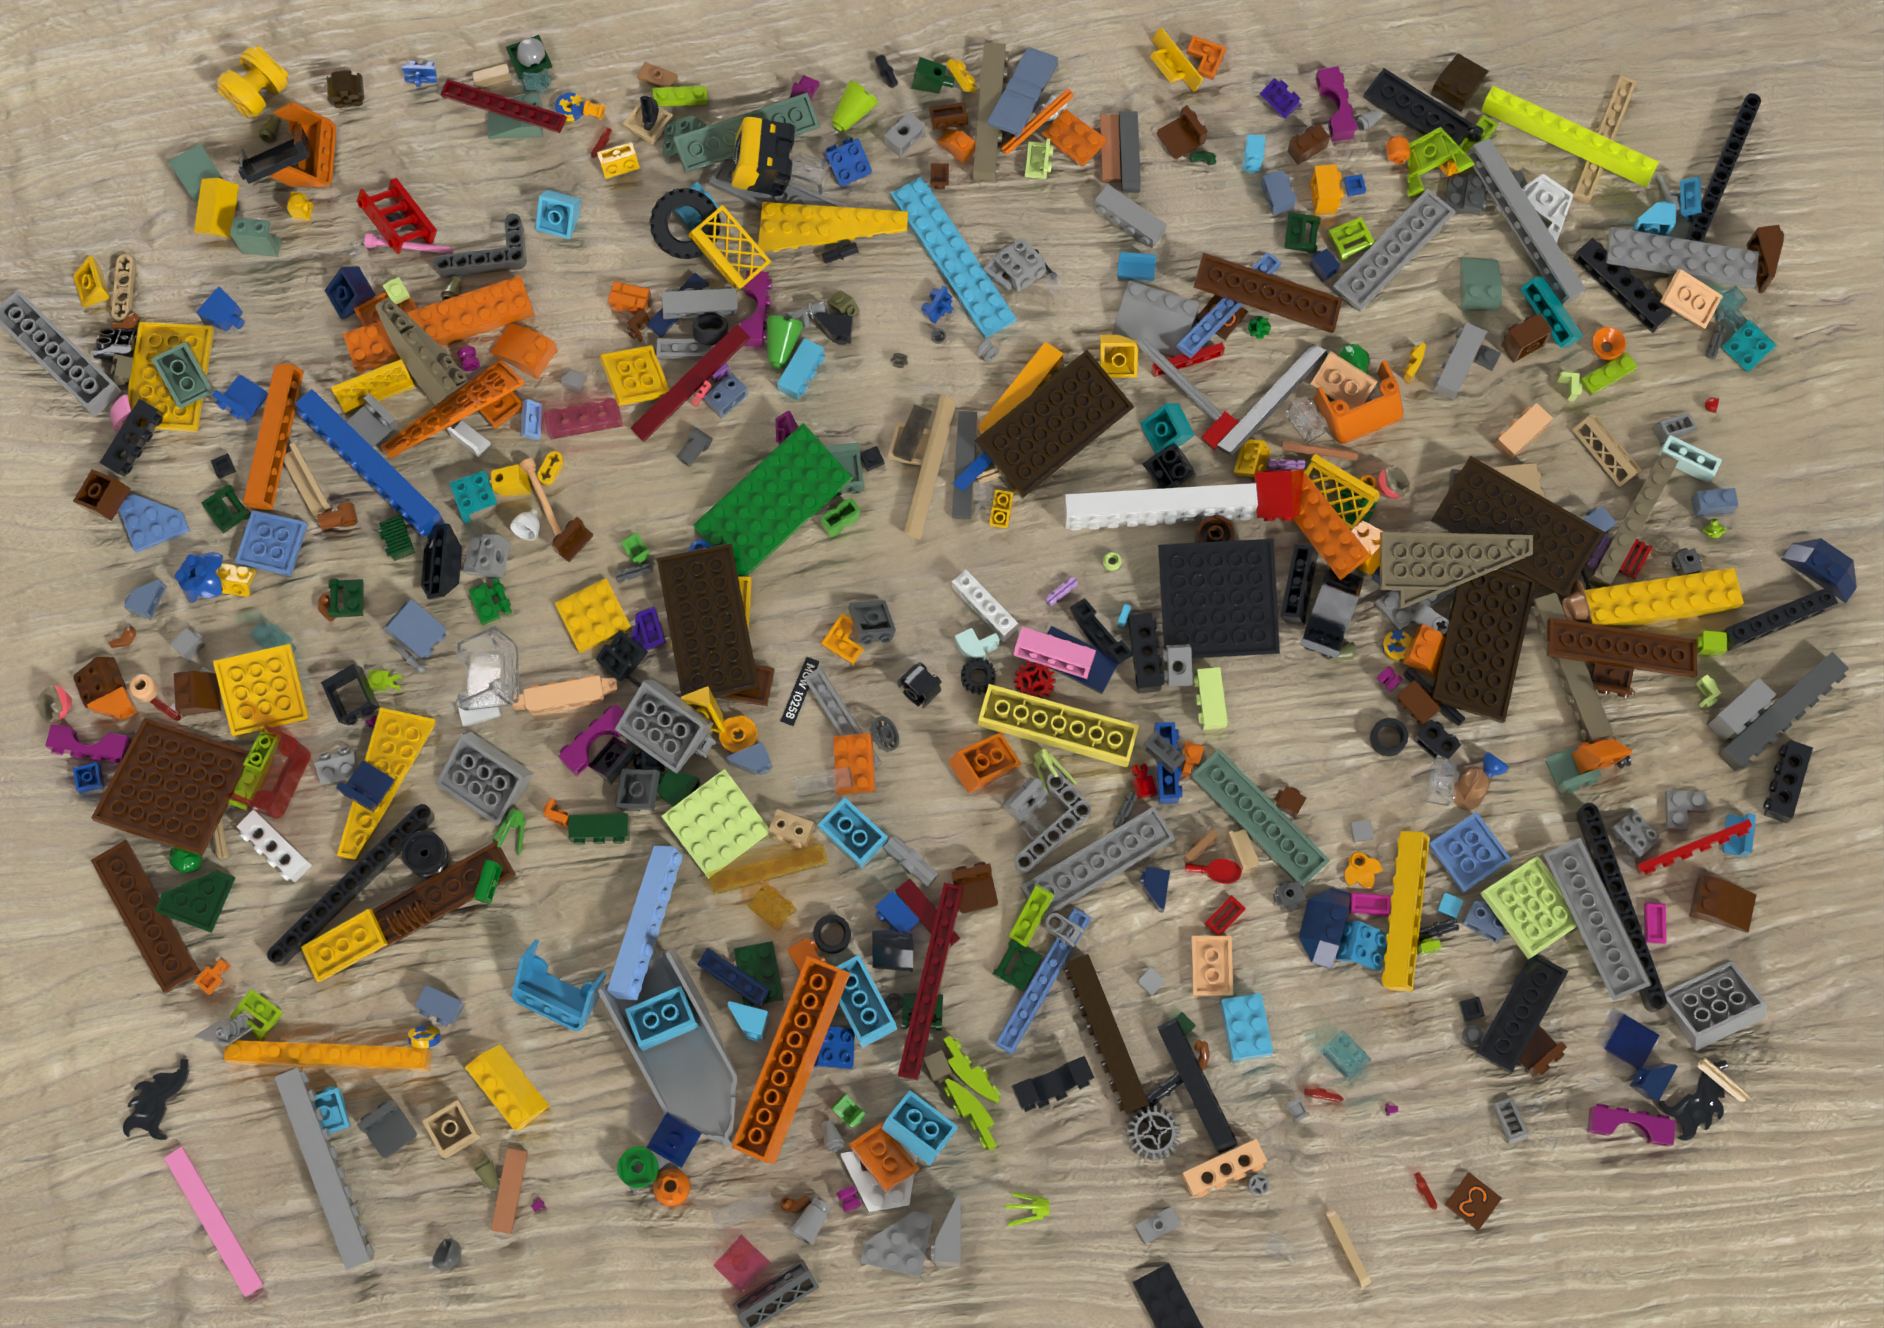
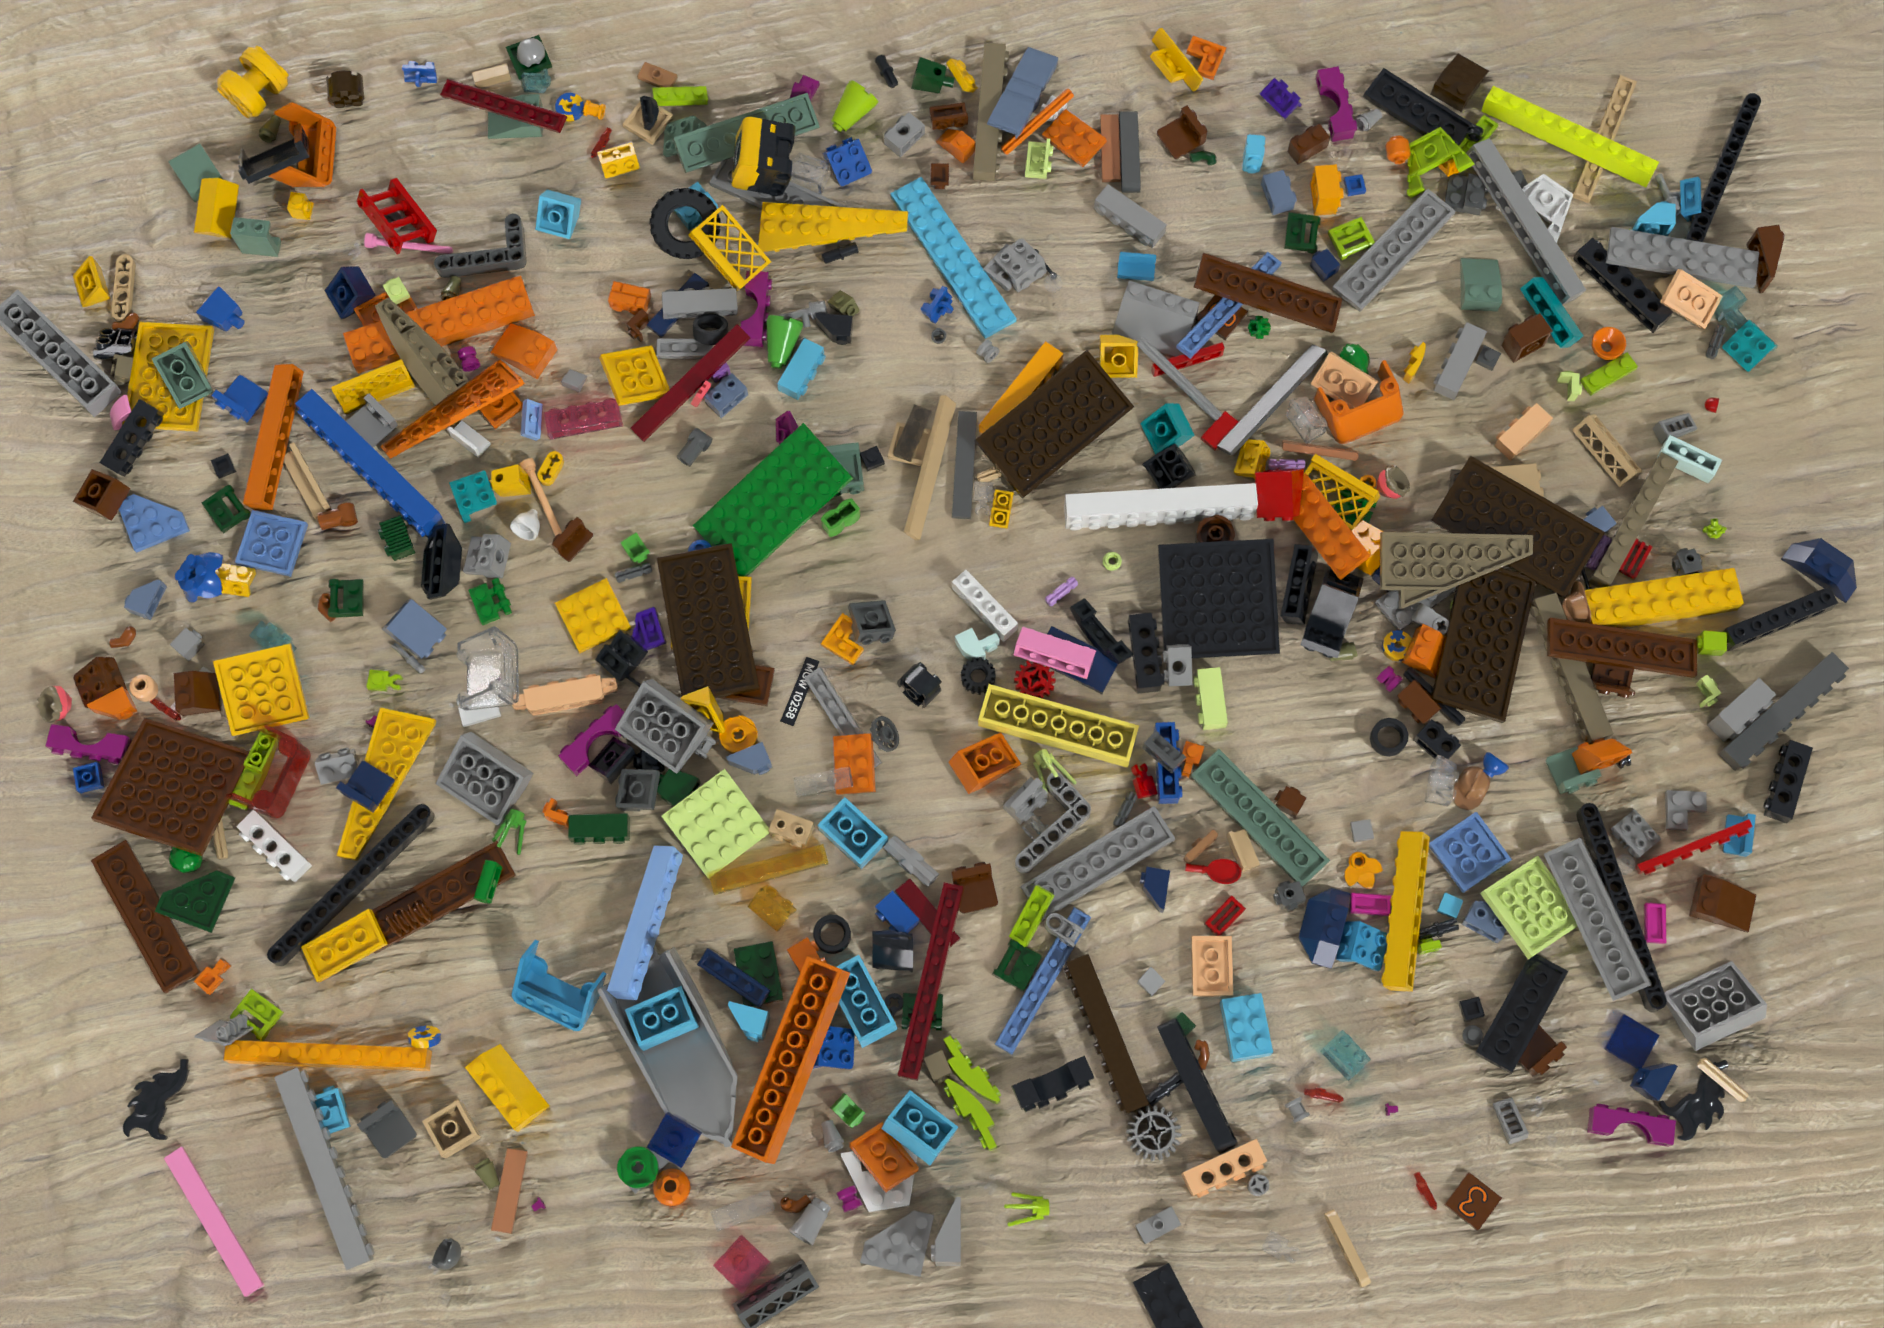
black window [321,664,380,726] -> none
black wheel [402,831,450,879] -> none
sand blue brick [415,985,465,1027] -> none
clear smoke plate [890,353,908,368] -> none
blue sticker [952,452,992,491] -> none
medium azure tile [1117,604,1131,629] -> none
sand blue brick [1691,488,1739,517] -> none

